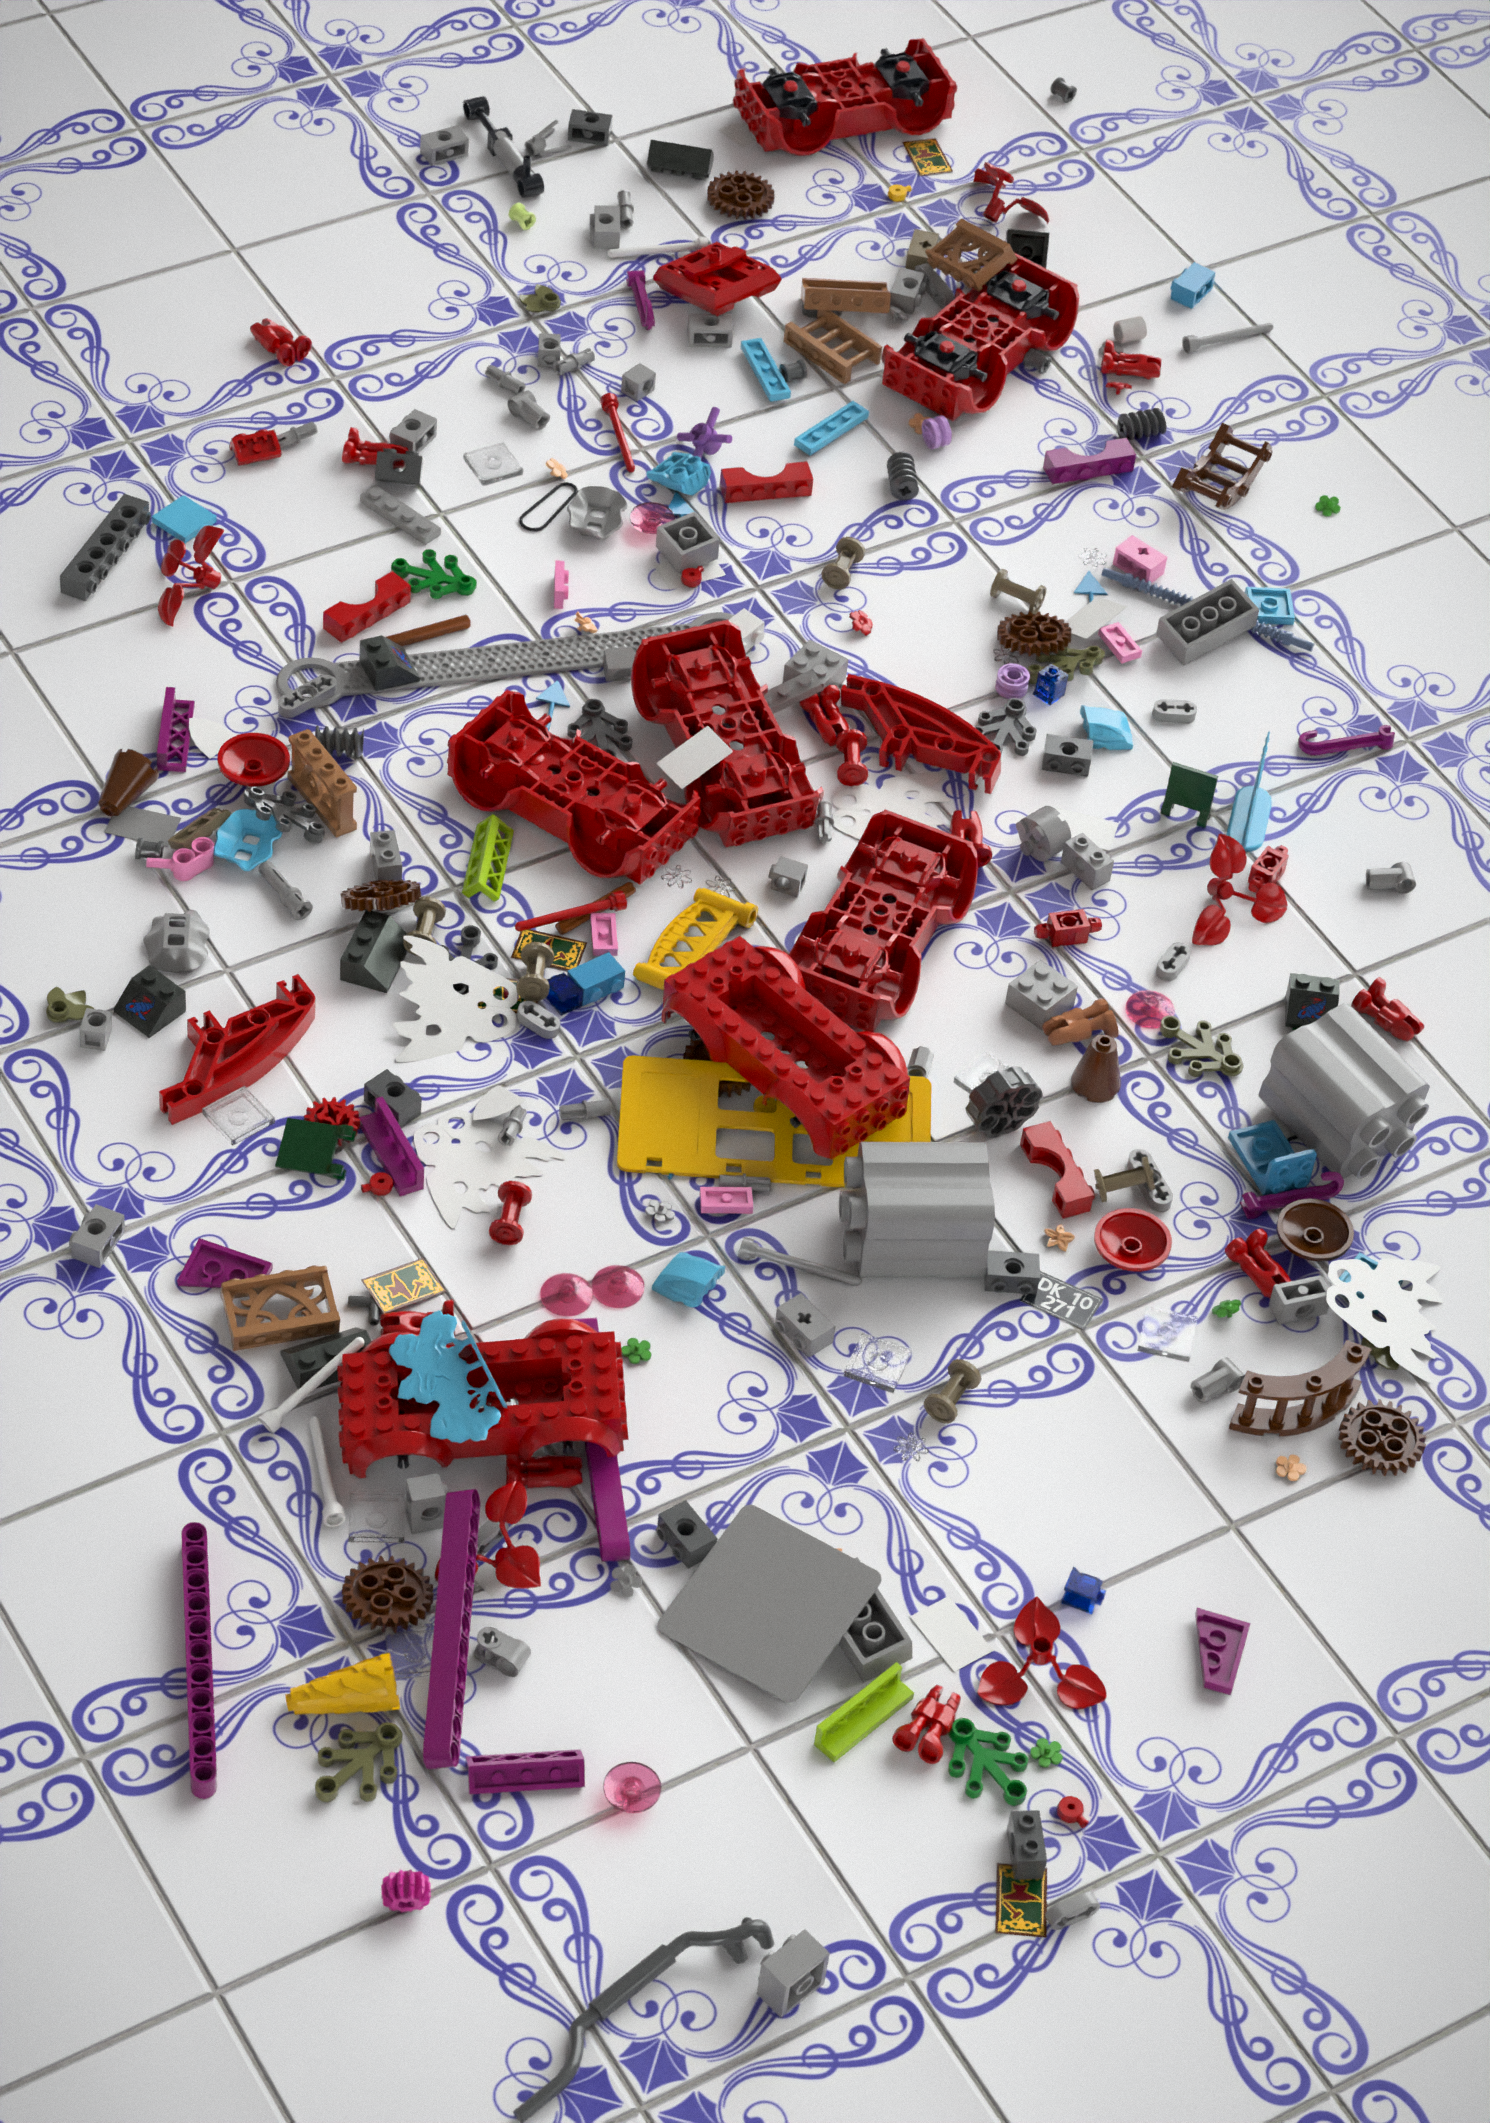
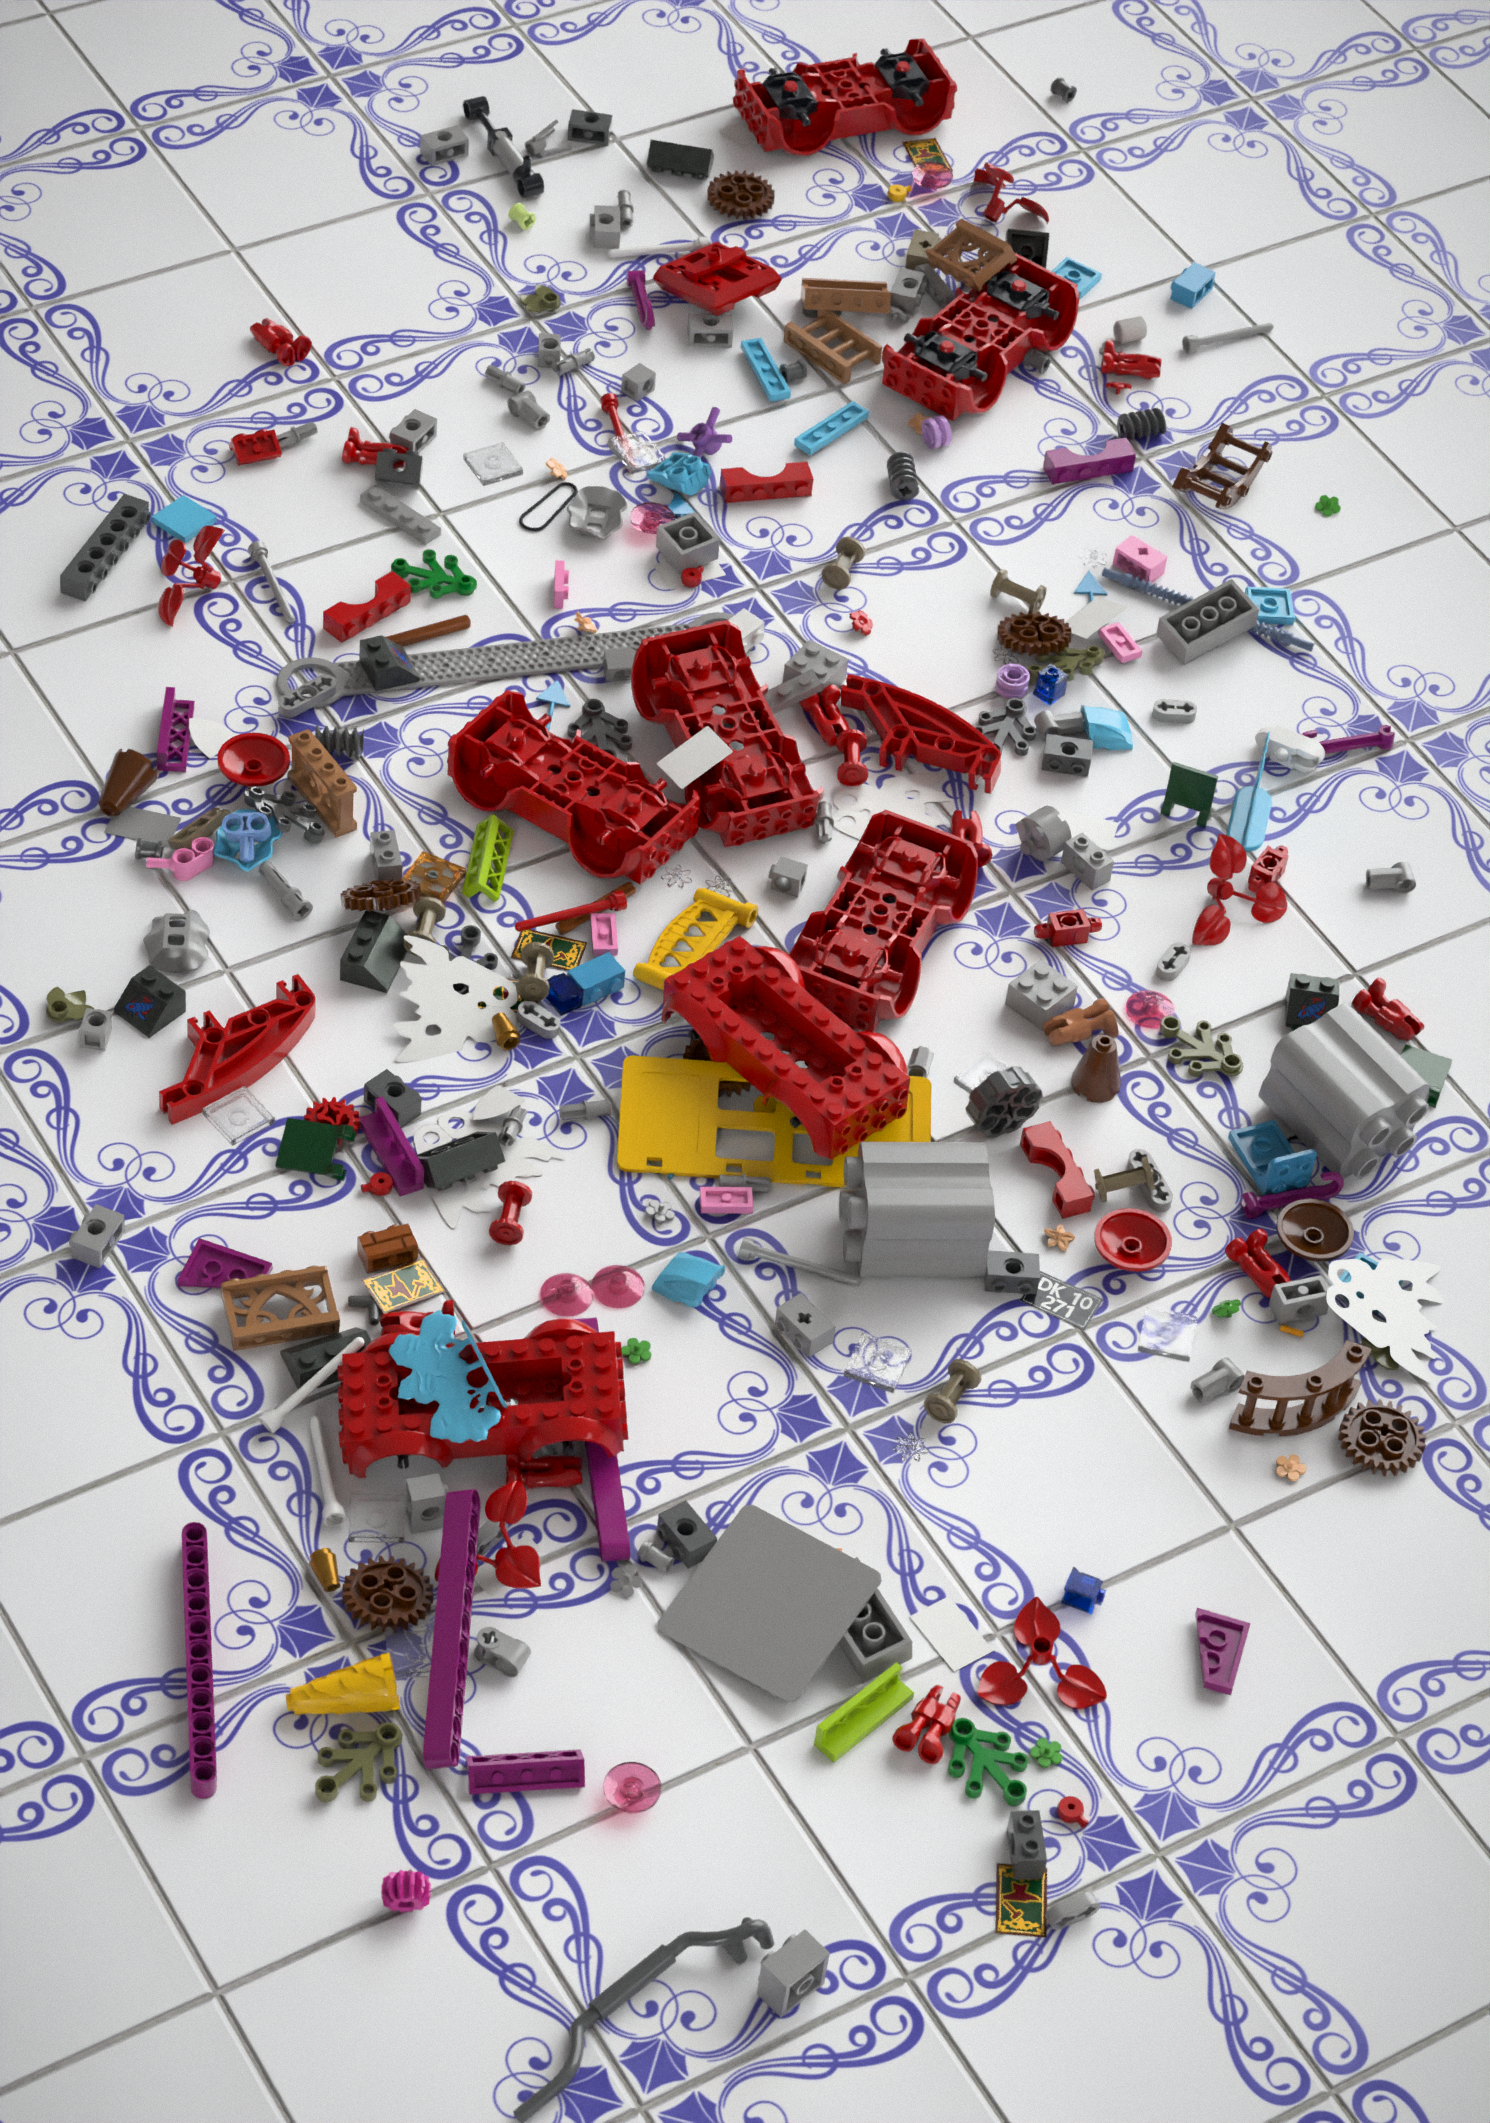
none -> light blue beam [222,812,271,863]
none -> light grey piece [248,541,295,624]
none -> pearl gold cone [309,1548,340,1592]
none -> dark orange brick [357,1224,418,1274]
none -> clear orange piece [402,851,466,904]
none -> pearl dark grey slope [417,1131,506,1191]
none -> pearl gold cone [492,1012,520,1050]
none -> clear tile [607,431,667,474]
none -> light grey pin [637,1541,675,1573]
none -> clear pink dish [912,162,953,189]
none -> light grey piece [1034,711,1084,741]
none -> medium azure tile [1052,257,1102,300]
none -> white piece [1255,725,1325,773]
none -> light orange piece [1280,1324,1304,1337]
none -> flag [1401,1044,1453,1108]

